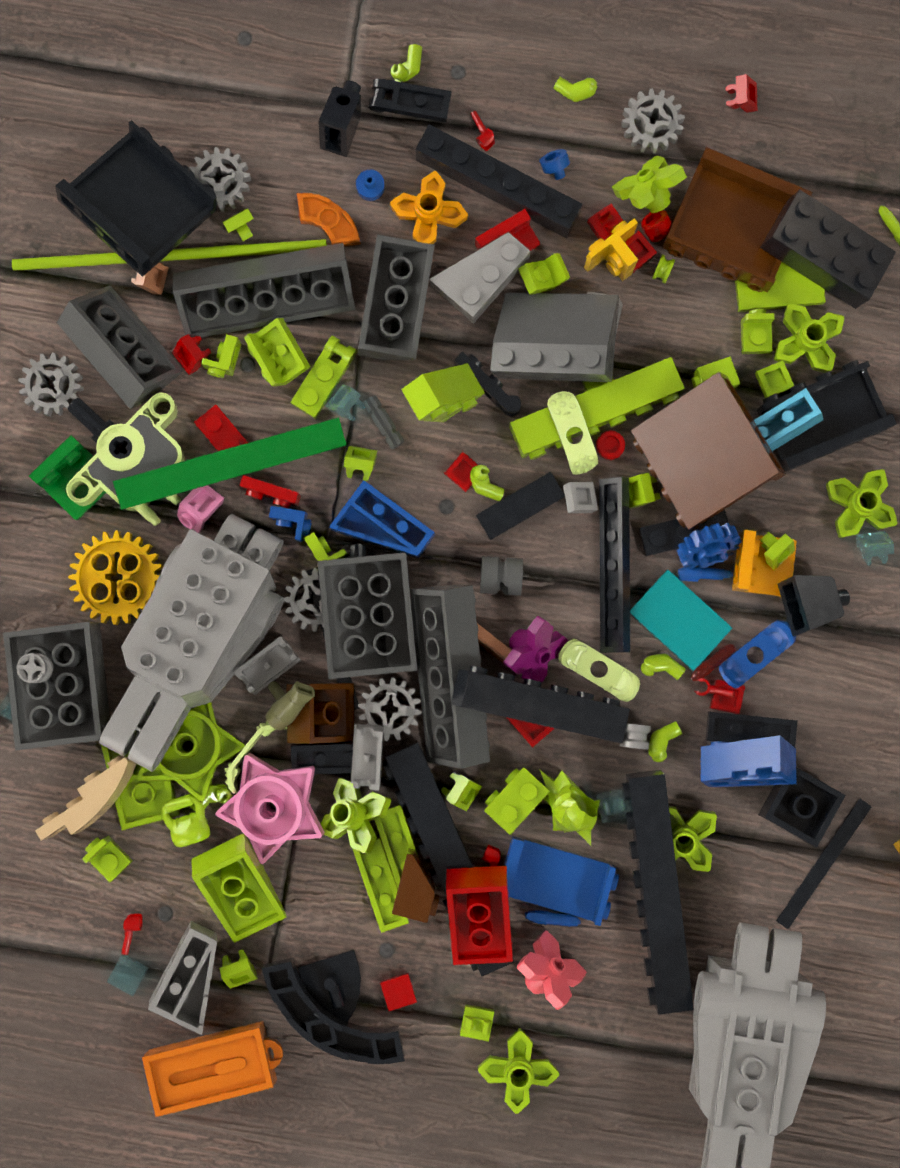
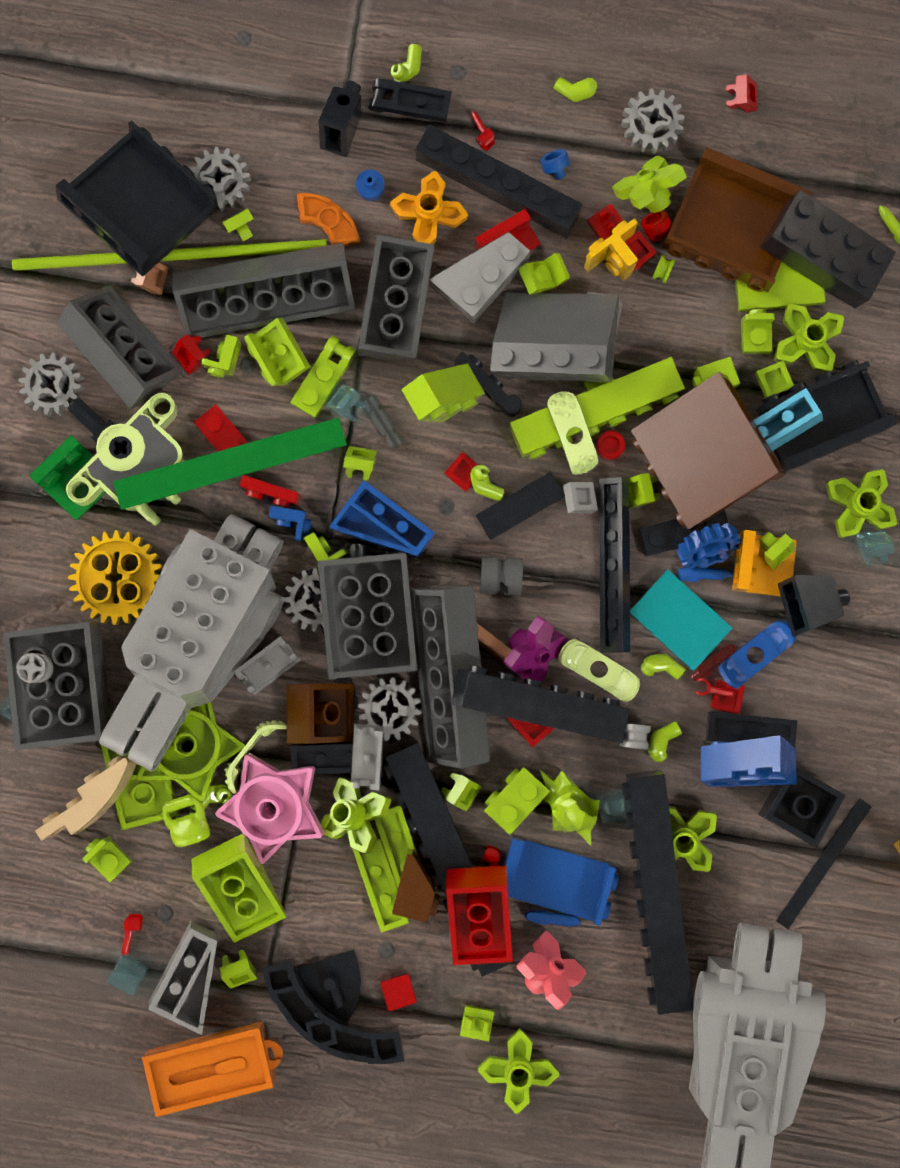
bright pink bracket [177,485,224,533] -> none
olive piece [266,681,315,730] -> none

